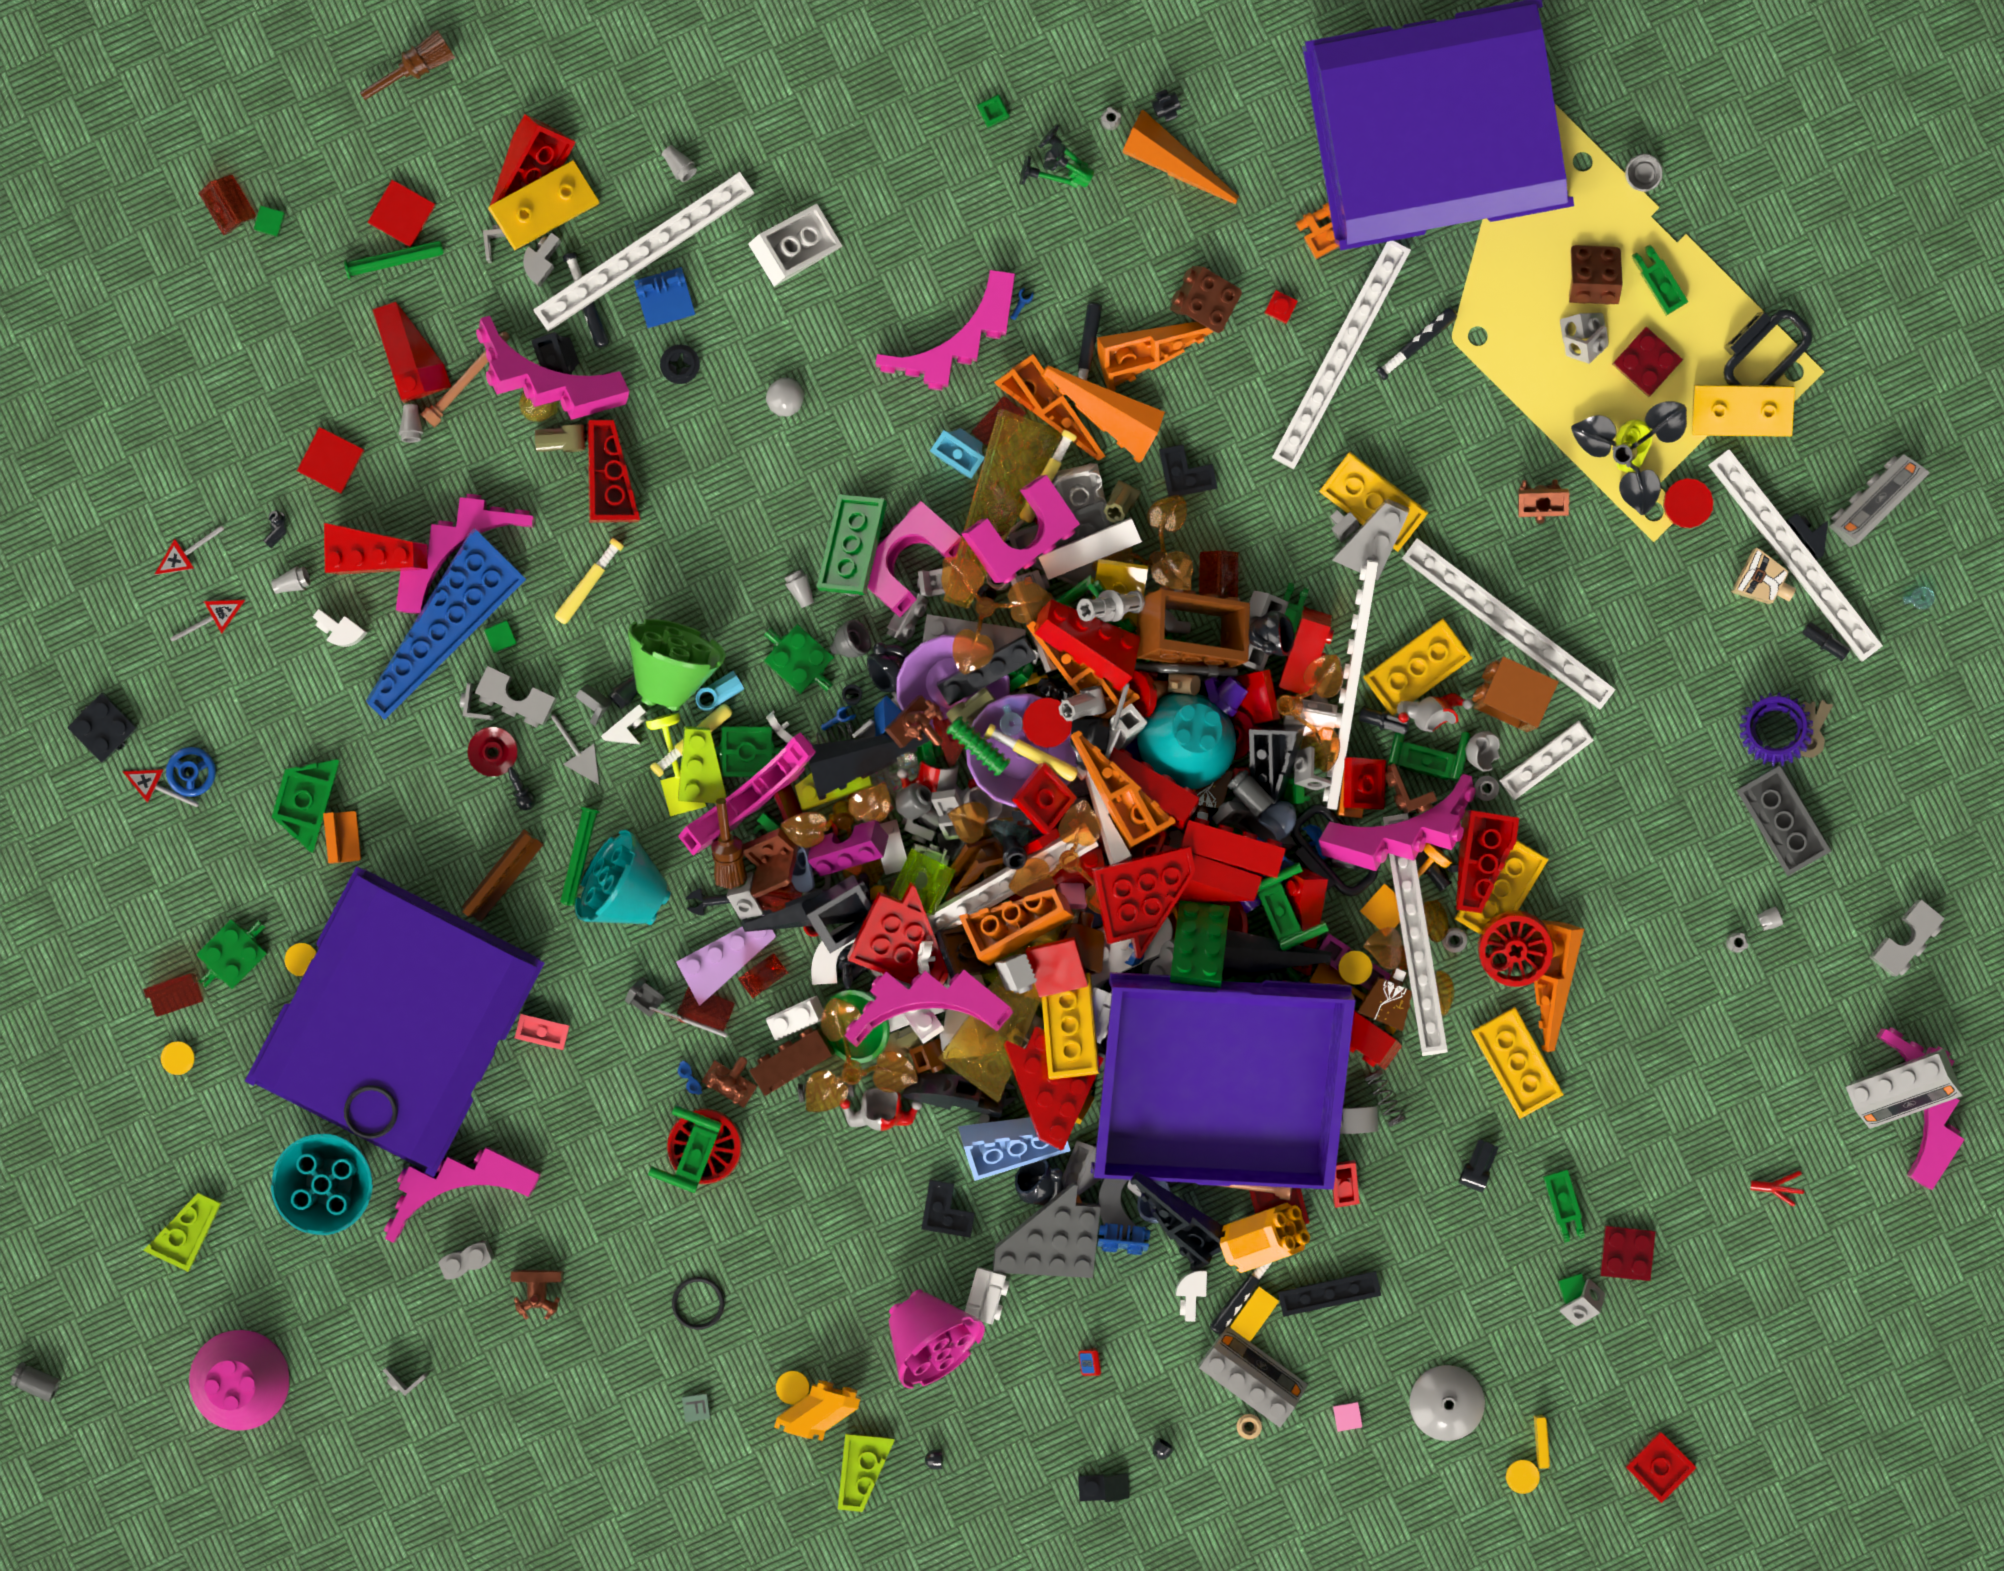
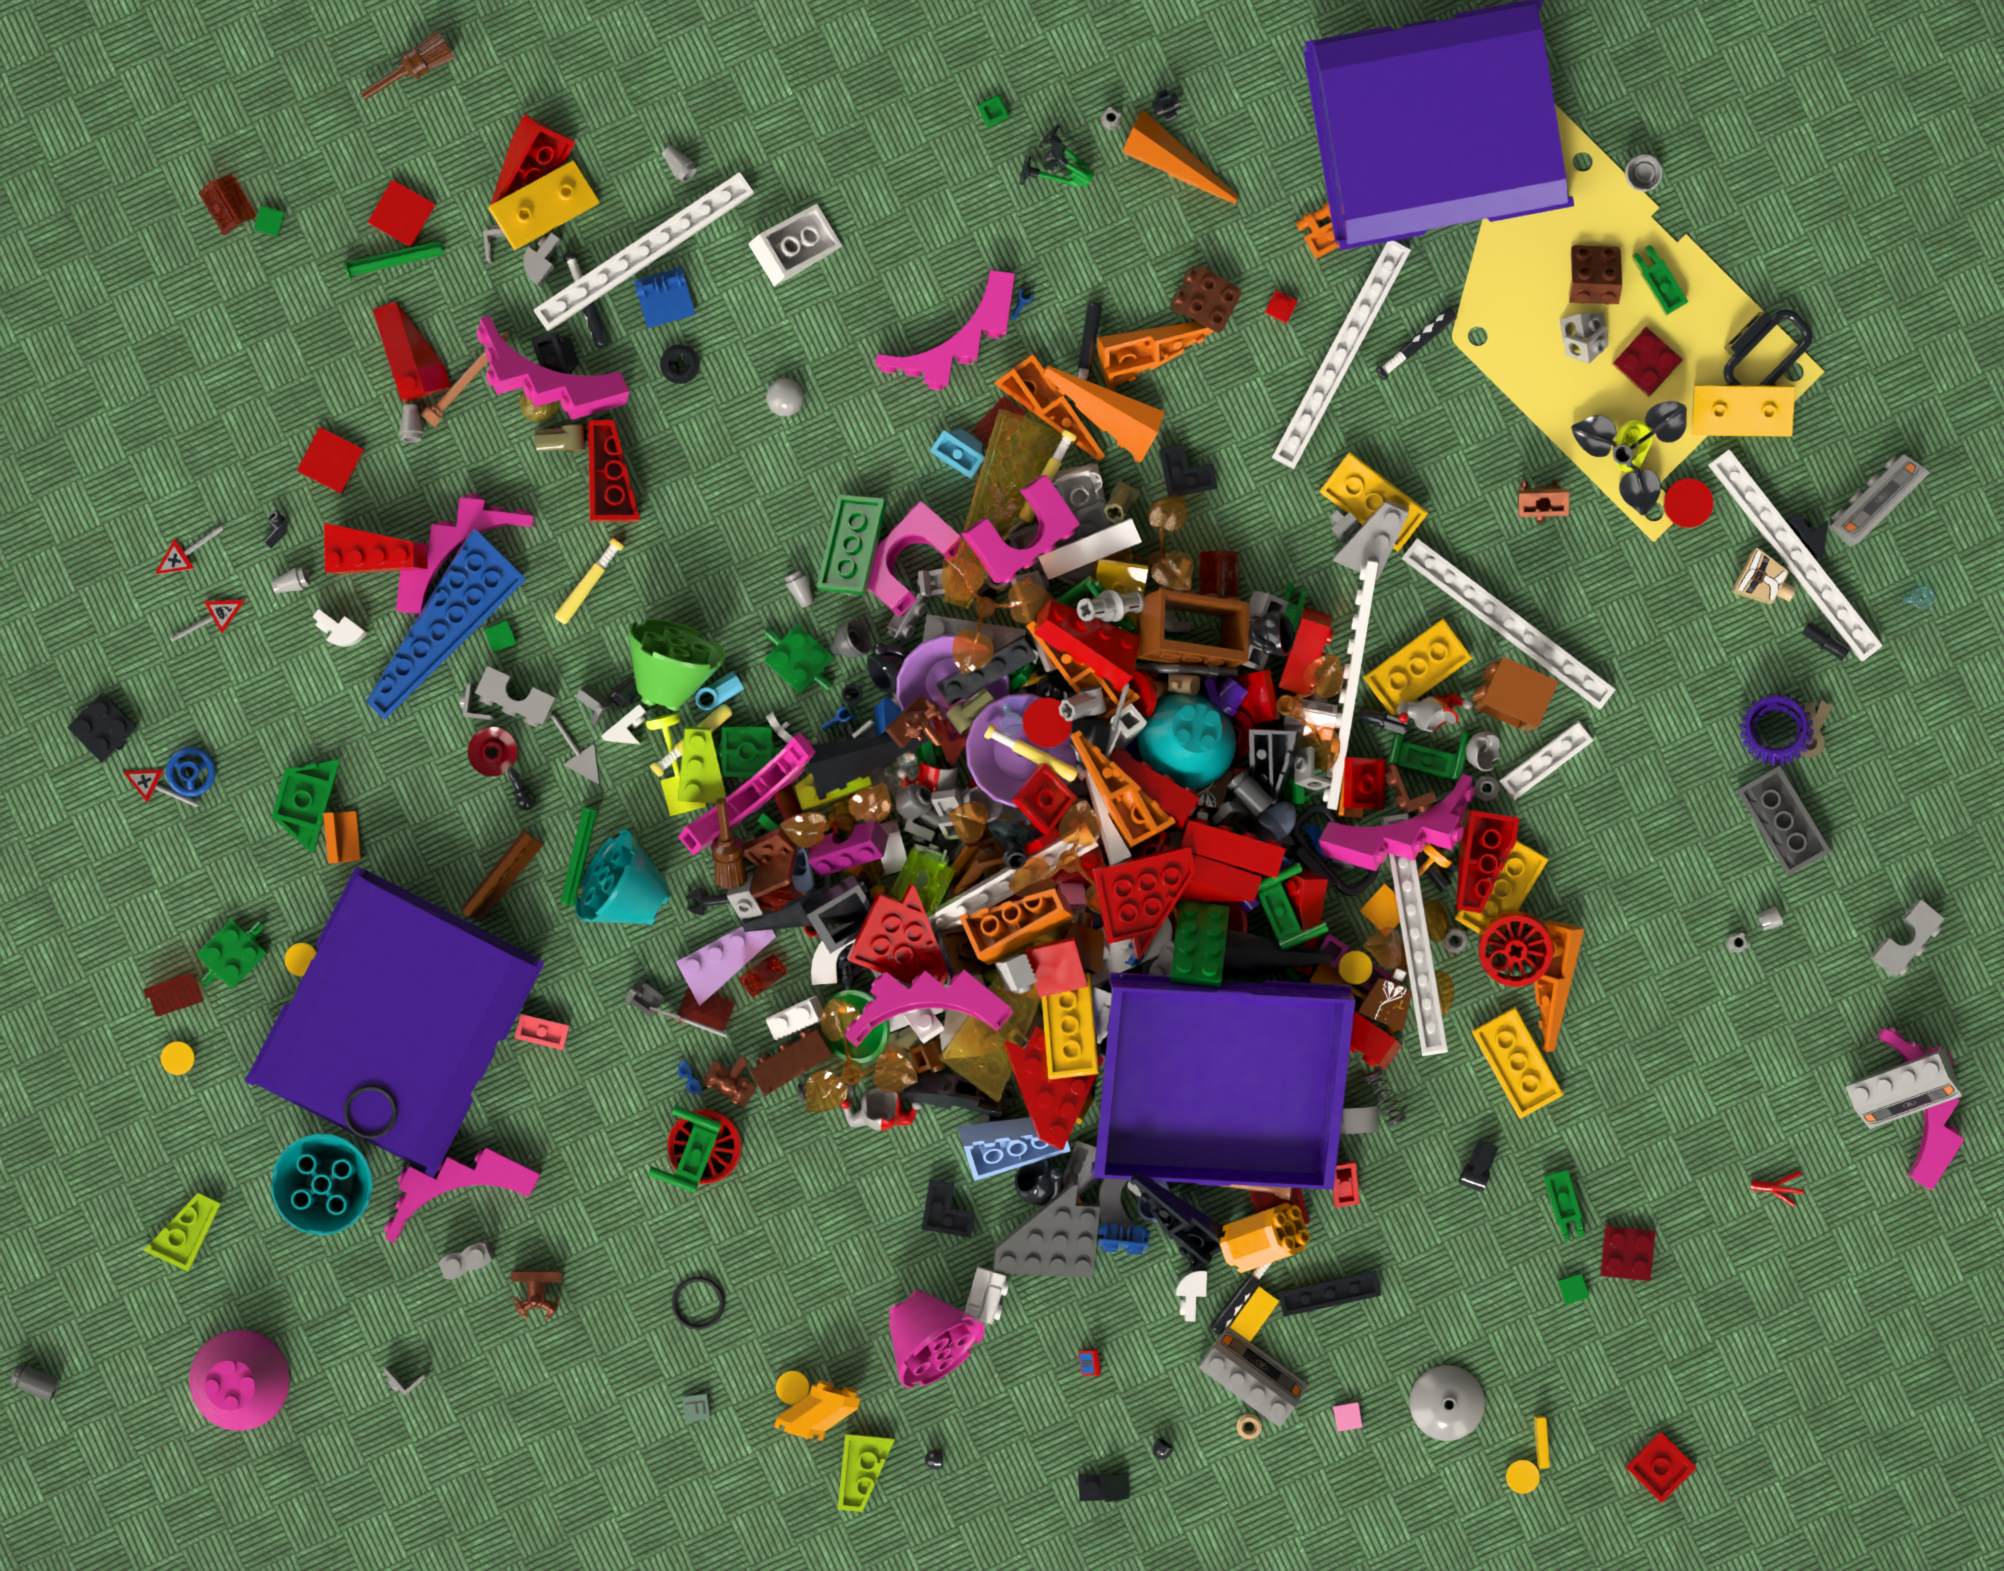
white piece [918,941,935,975] -> none
green piece [946,716,1011,776] -> none
light grey bracket [1560,1279,1605,1326] -> none

